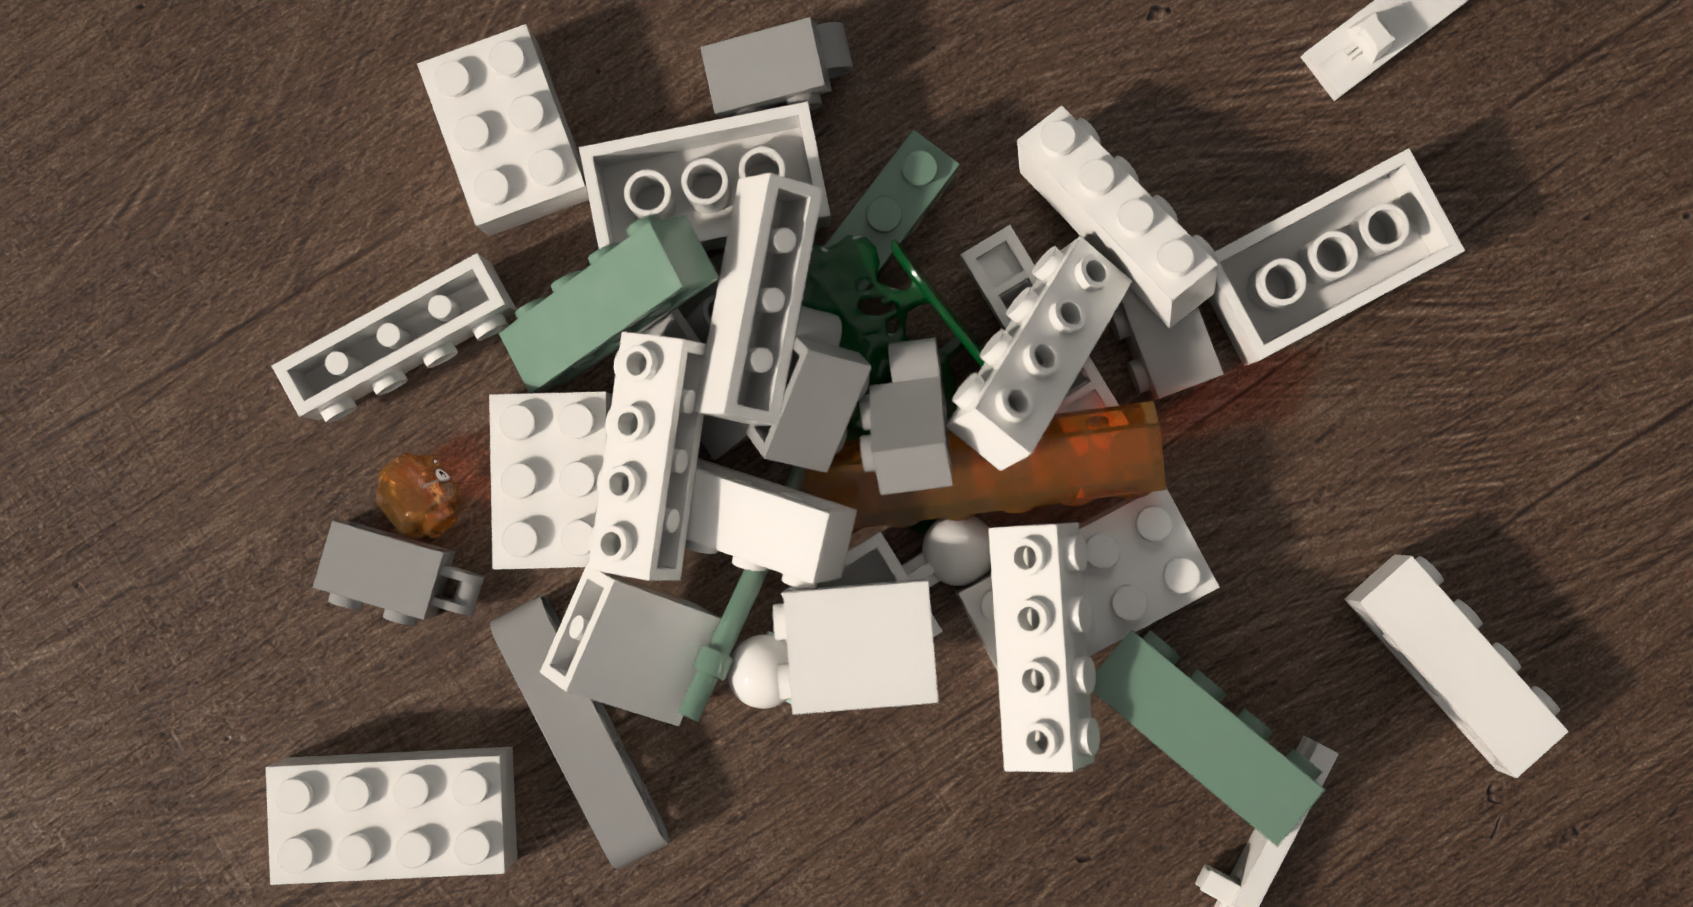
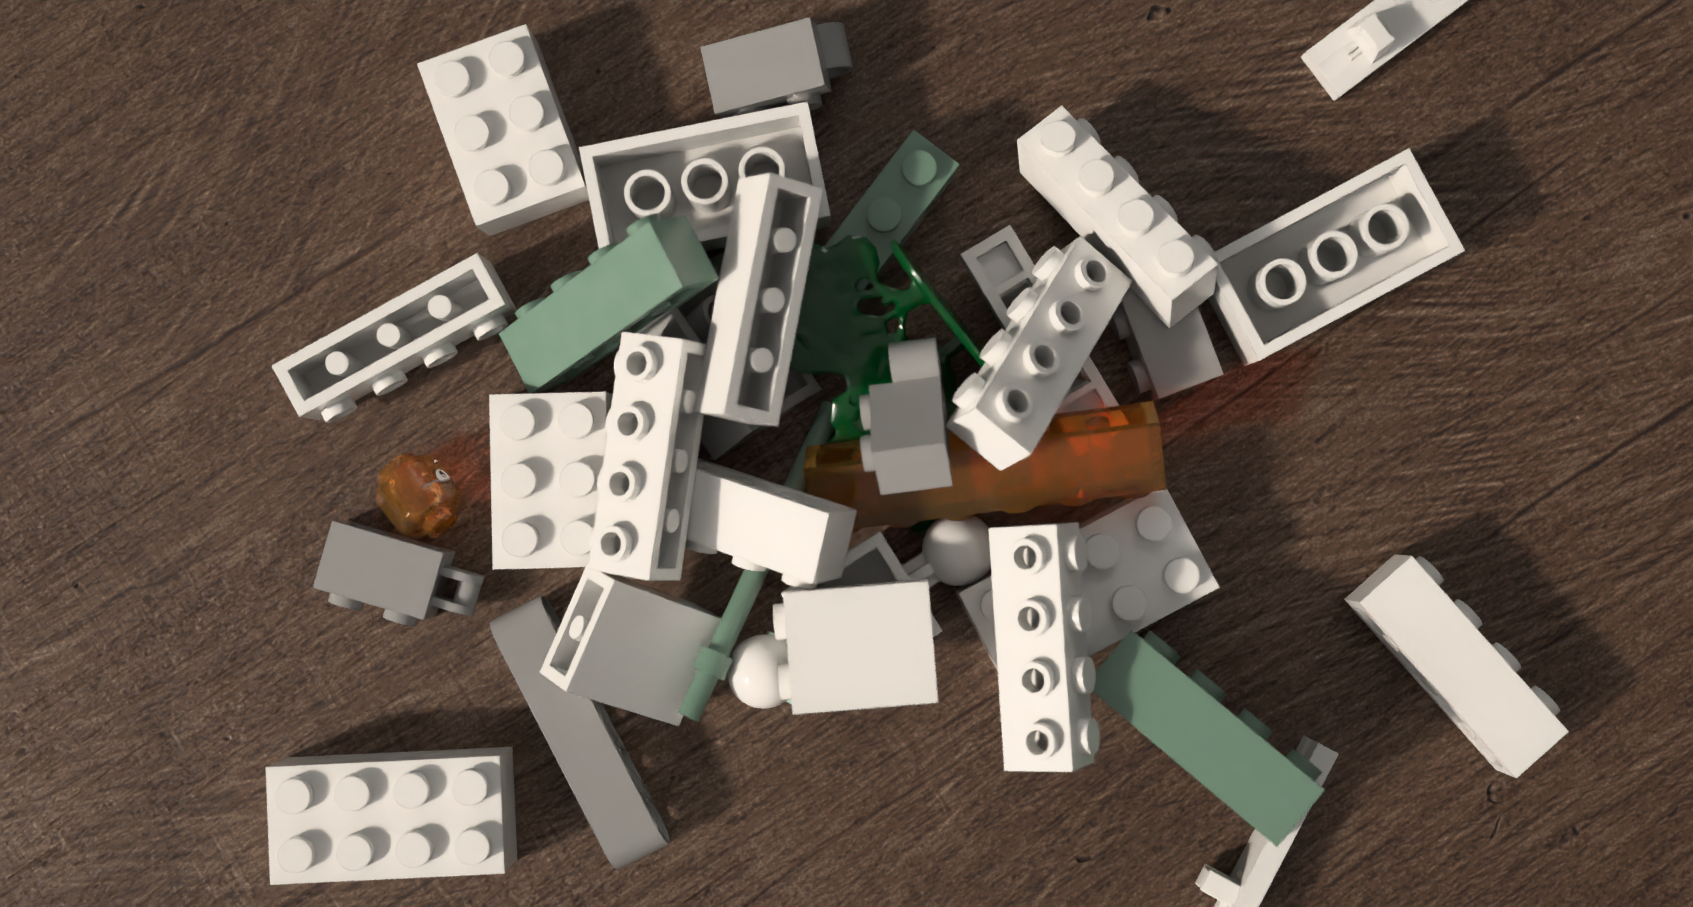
light grey hinge [746,305,872,473] -> none

